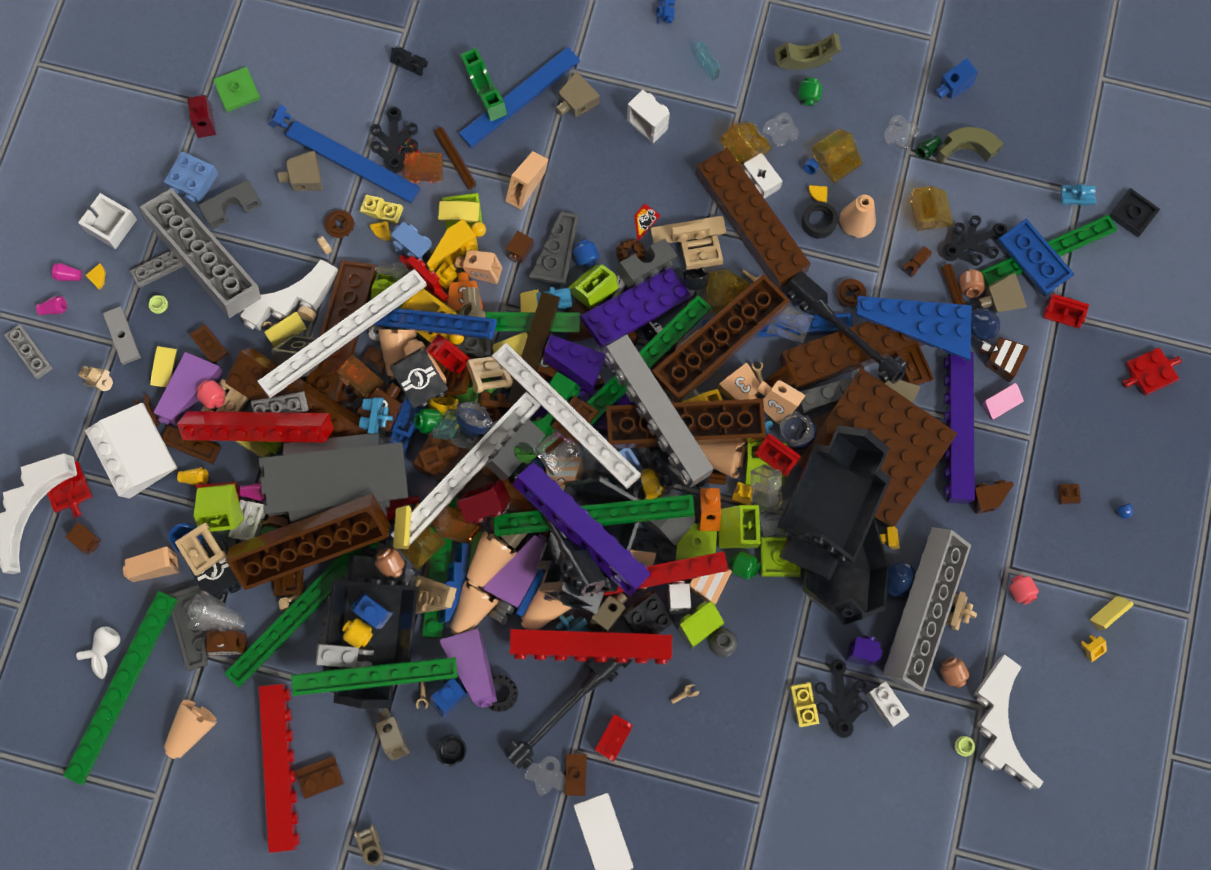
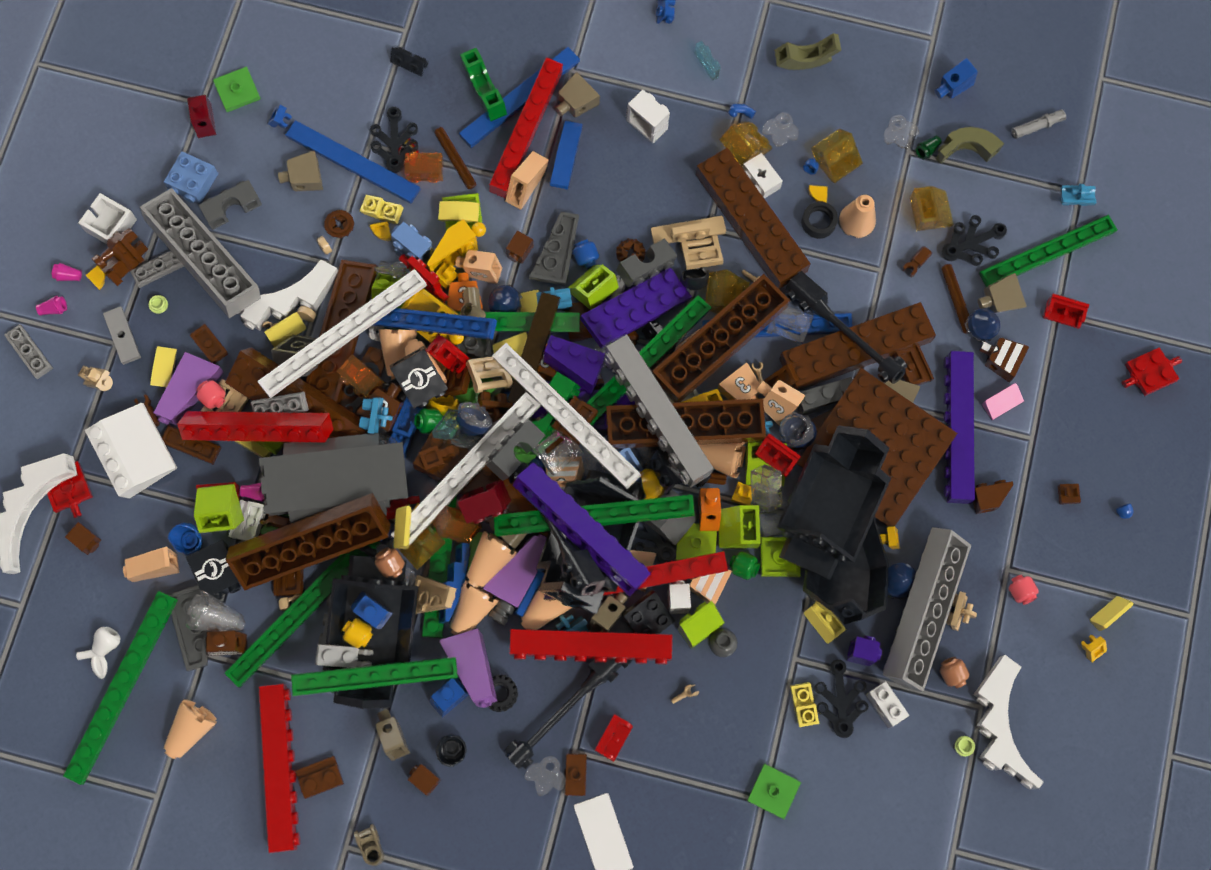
tan plate [175,523,227,576] -> none
yellow cone [177,467,209,485] -> none
tan hand [416,681,429,709] -> none
sticker [634,204,661,240] -> none
green head [798,78,823,106] -> none
reddish brown gear [836,279,866,308] -> none
blue wing [856,296,972,362] -> none
nougat head [959,269,985,298] -> none
blue tile [997,218,1074,297] -> none
black tile [1109,188,1160,238] -> none
none -> reddish brown hips [91,228,148,286]
none -> reddish brown brick [408,764,441,796]
none -> dark blue hair [487,285,522,312]
none -> red brick [489,57,563,199]
none -> blue slope [550,121,583,189]
none -> blue arm [728,104,756,119]
none -> bright green plate [747,764,801,820]
none -> light yellow slope [804,604,847,644]
none -> light grey pin [1012,109,1066,139]

